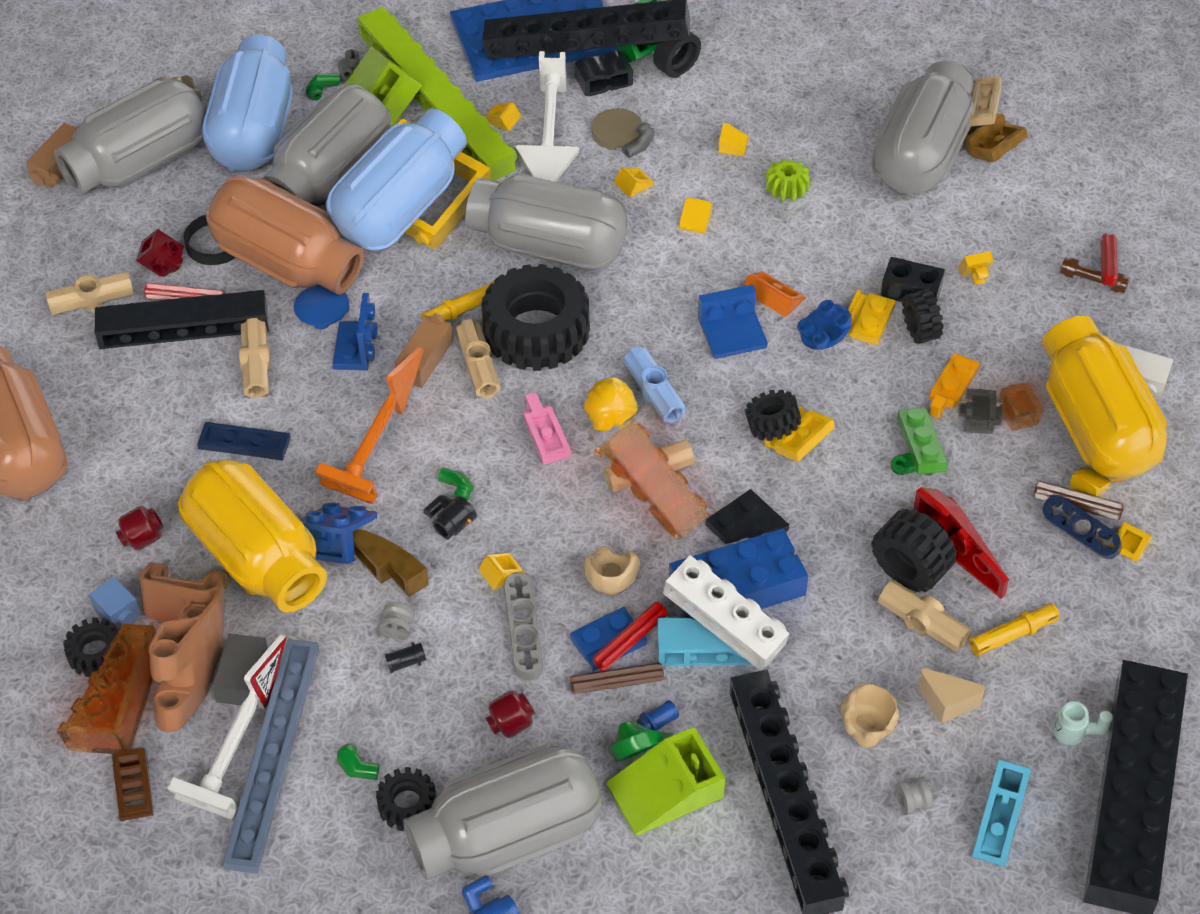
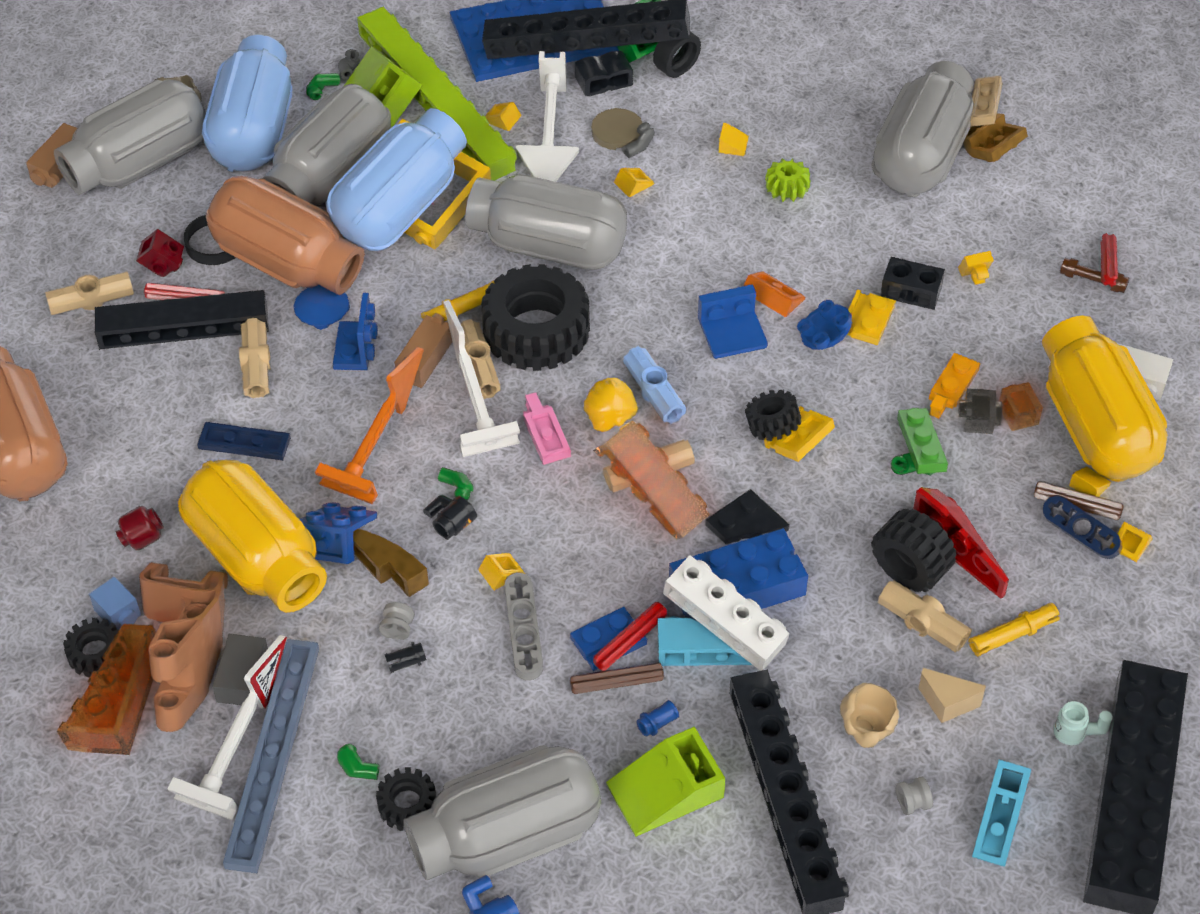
reddish brown slope [112,748,154,821] -> none
dark red head [485,690,536,738] -> none
tan hair [583,546,641,596] -> none
green piece [608,722,673,762] -> none
yellow slope [678,197,712,234] -> none
black tyre [902,289,944,344] -> none
none -> white piece [443,300,520,457]

